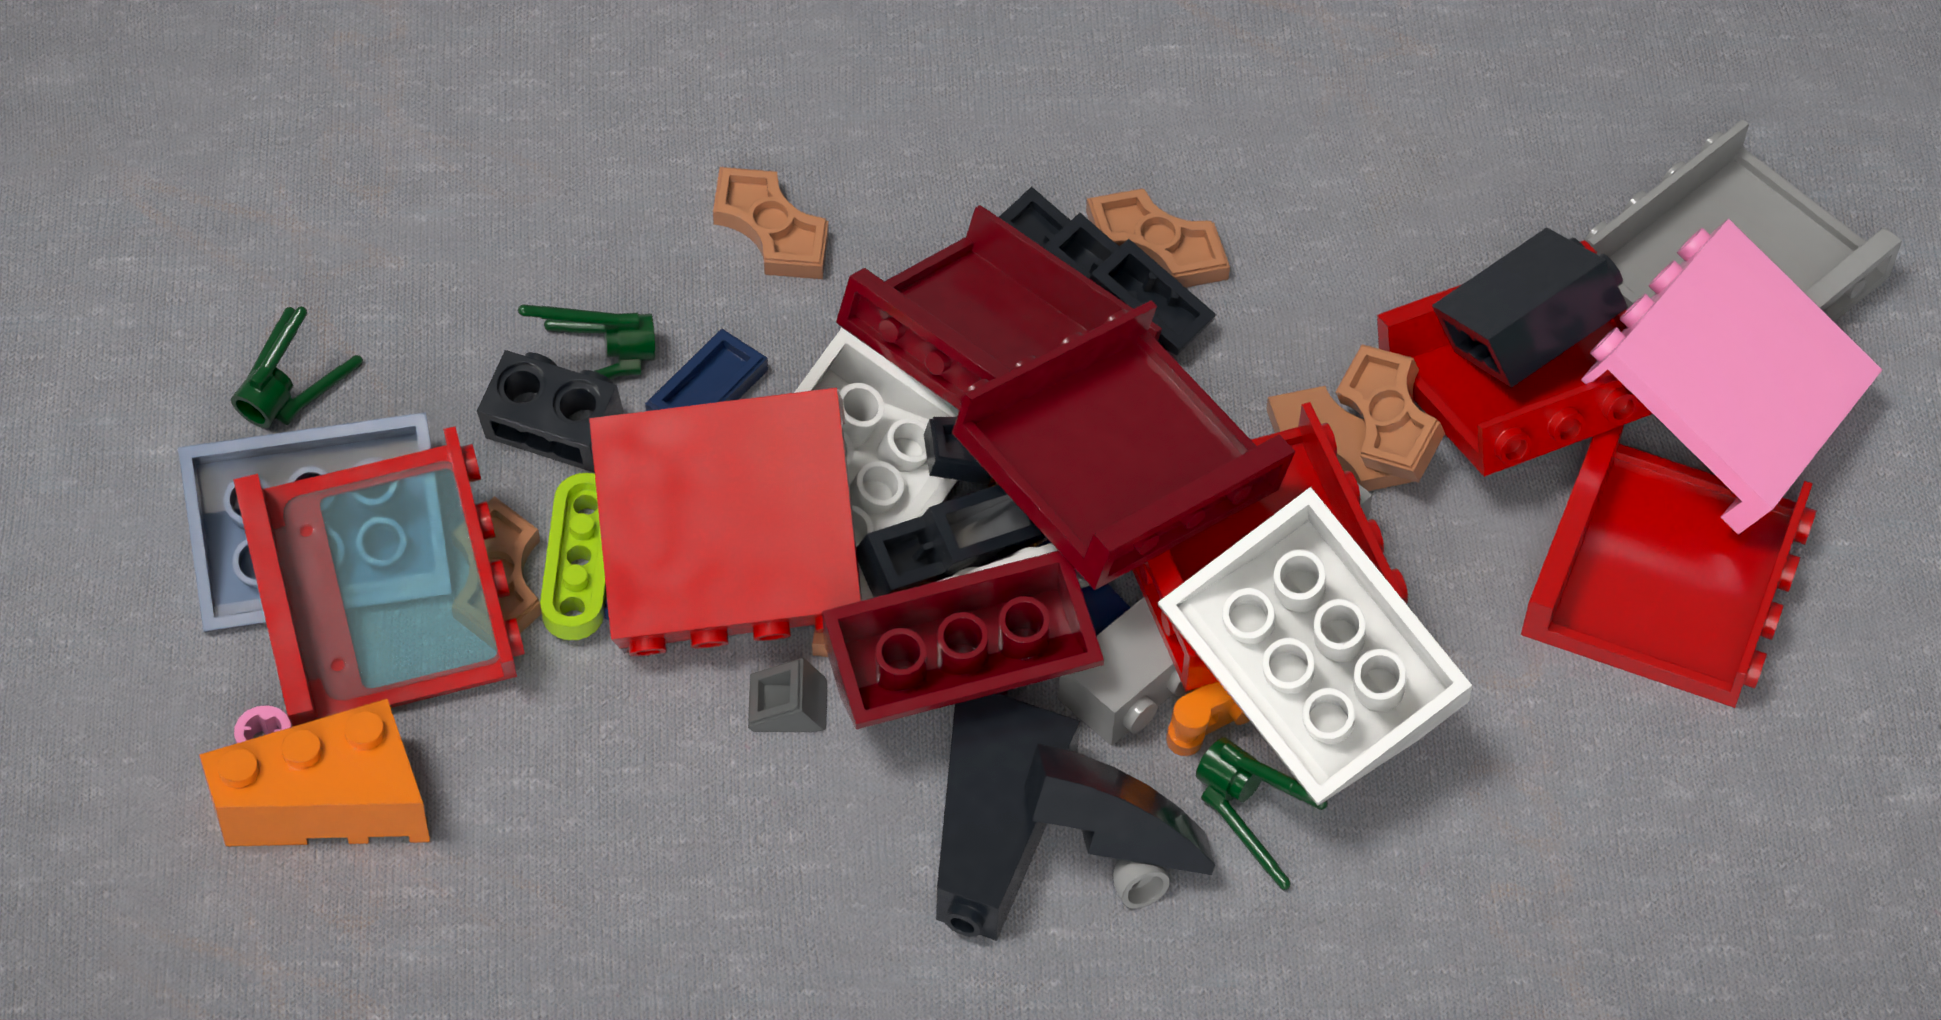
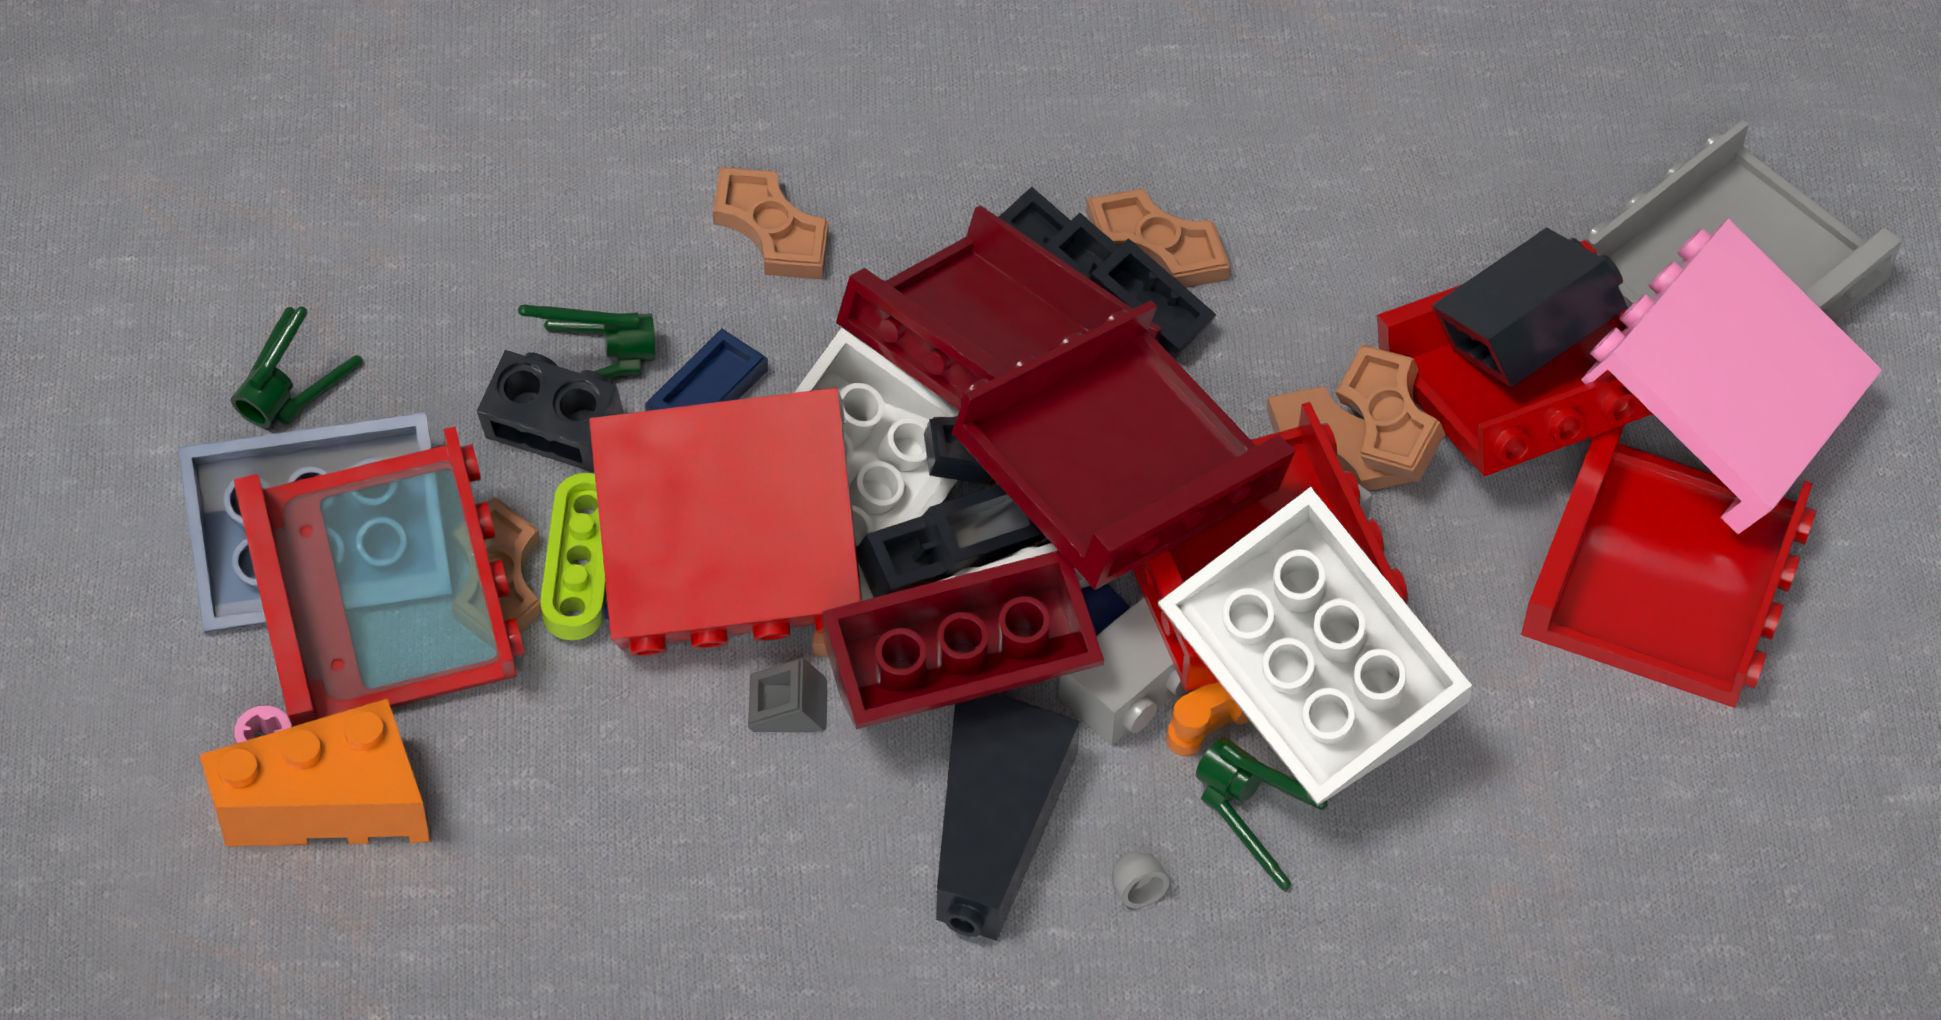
black slope [1024,744,1215,875] -> none

